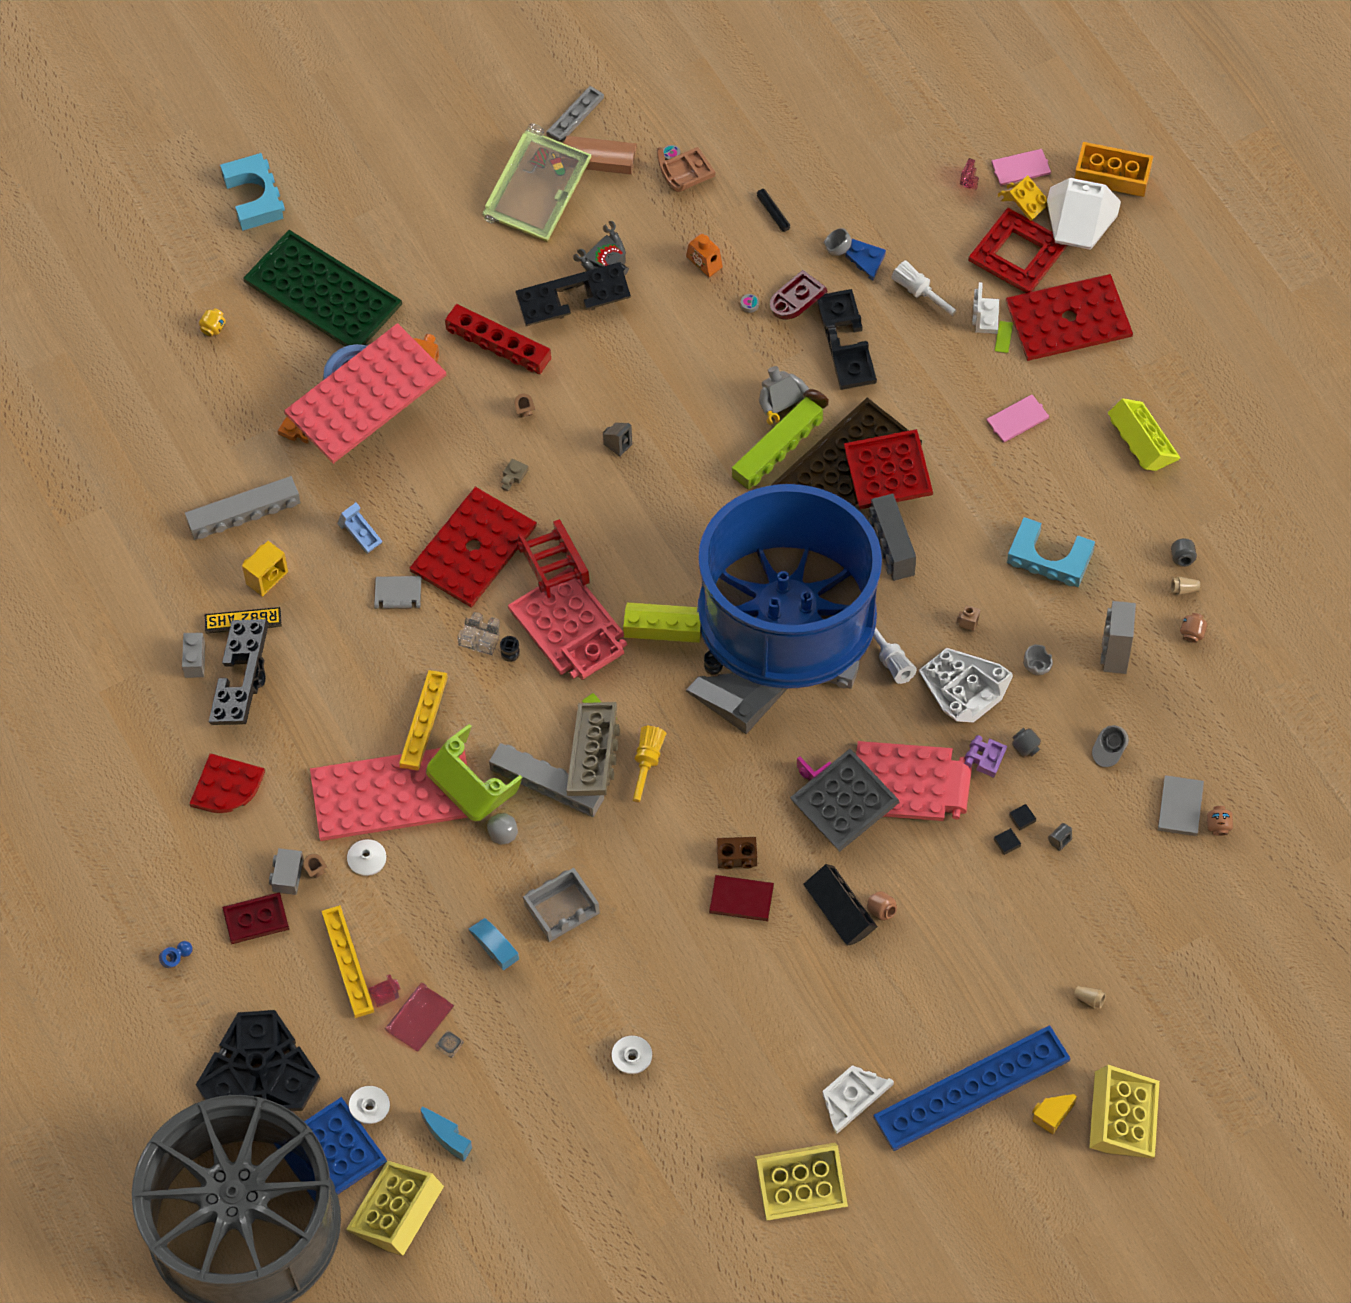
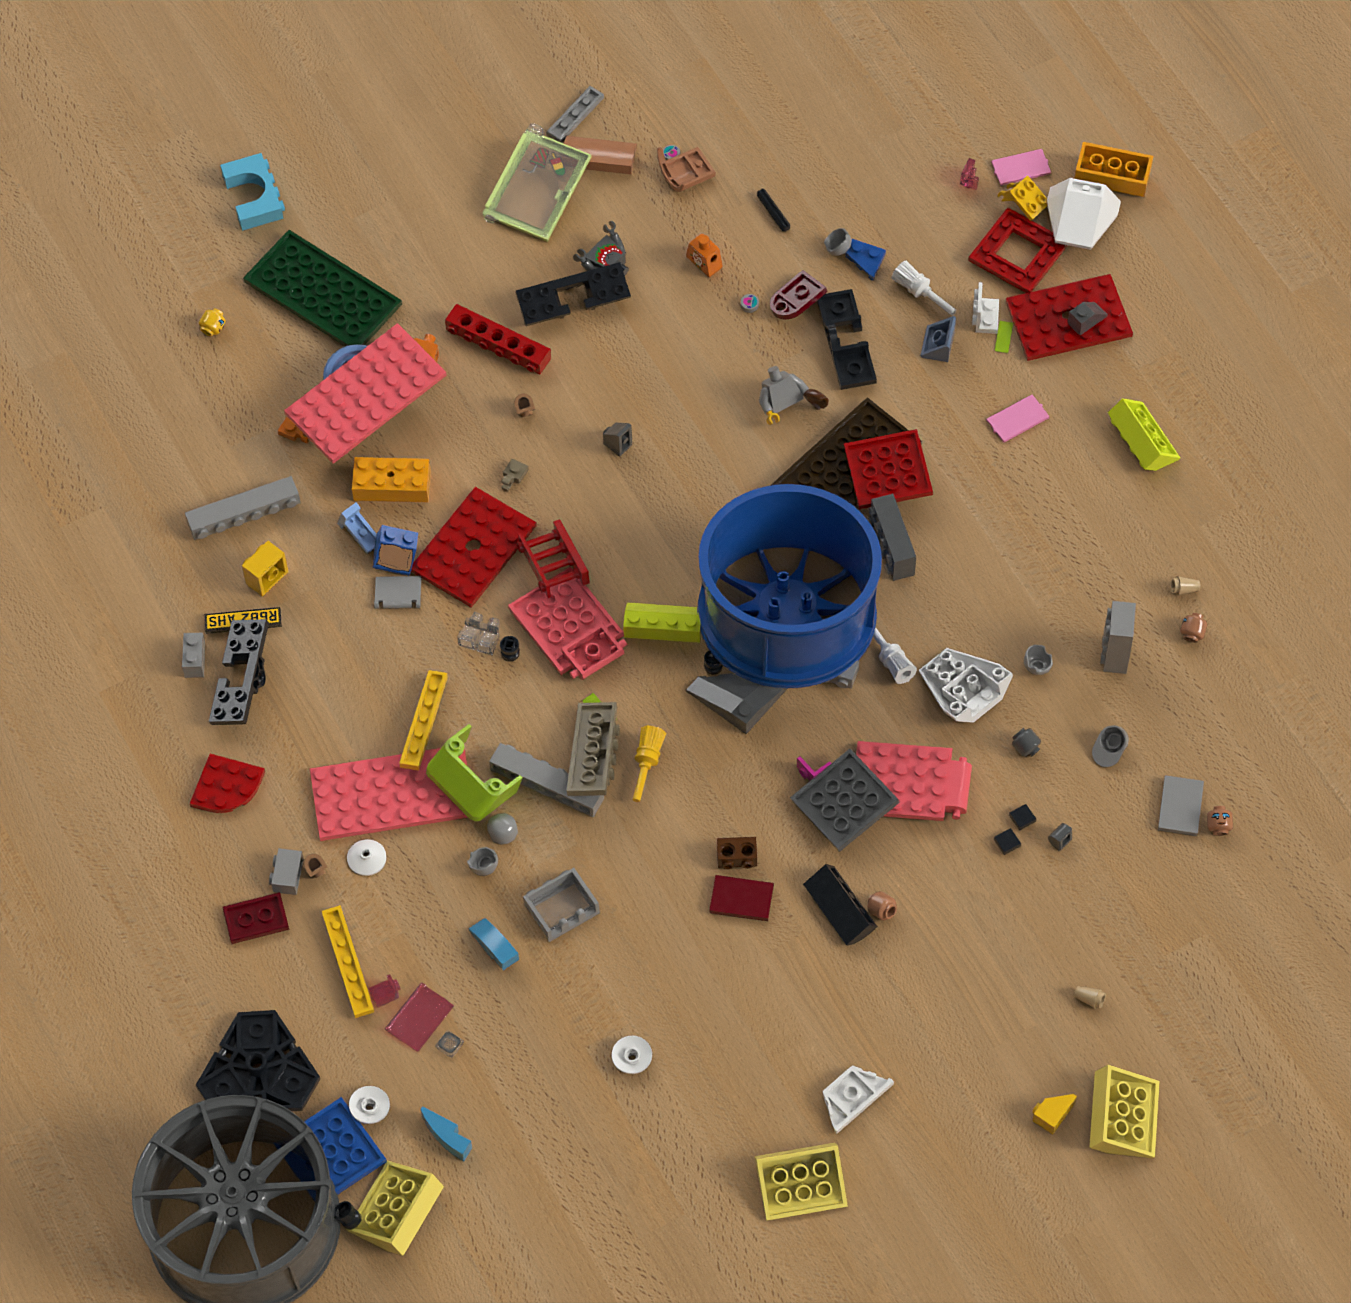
blue plate [159,941,193,968] -> none
lime brick [732,397,823,490] -> none
blue plate [873,1025,1071,1152] -> none
medium nougat plate [957,605,981,631] -> none
medium lavender plate [964,735,1007,778] -> none
medium azure arch [1007,517,1095,588] -> none
dark grey head [1171,538,1197,567] -> none
none -> black wheel [334,1201,362,1230]
none -> light orange brick [352,457,431,502]
none -> slope [373,525,418,576]
none -> light grey hair [467,847,498,876]
none -> sand blue slope [920,316,956,362]
none -> dark grey slope [1068,302,1108,336]

